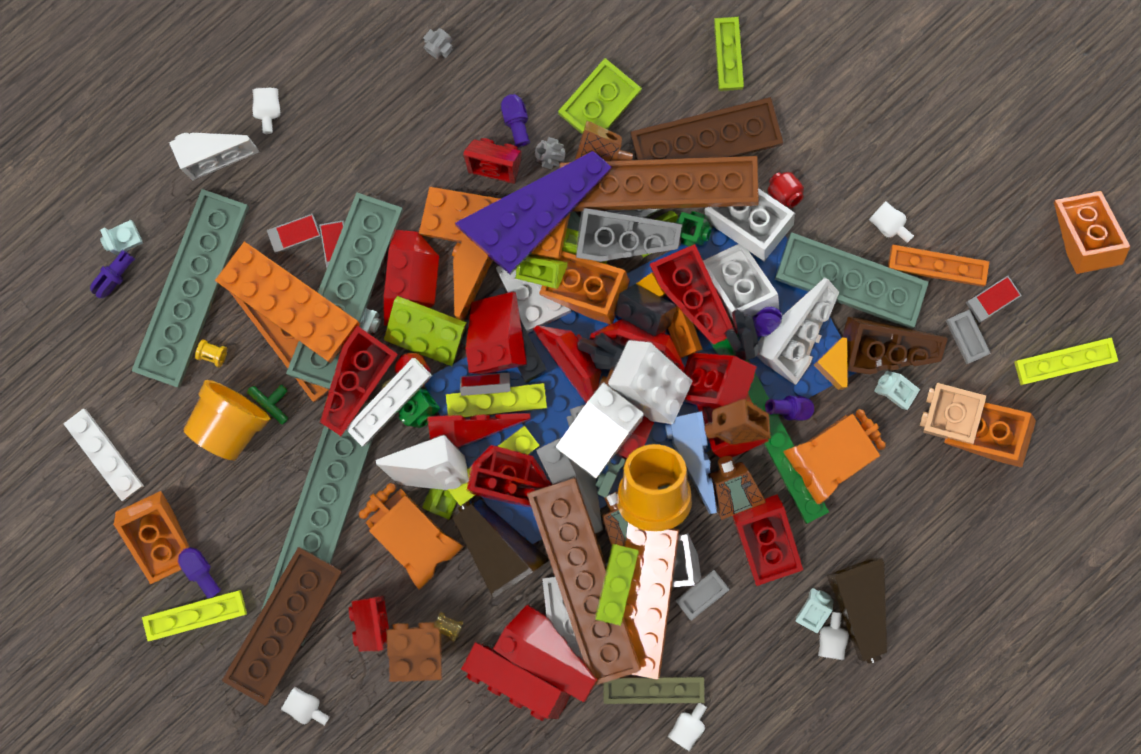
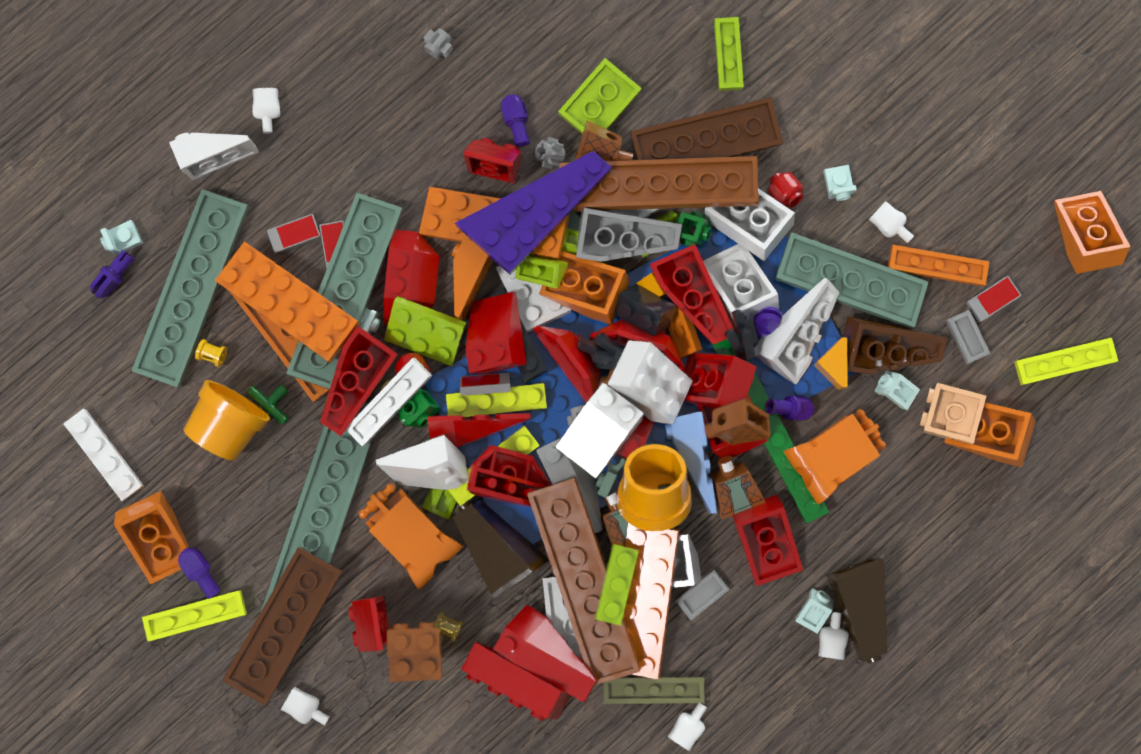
none -> light aqua bracket [823,165,857,201]

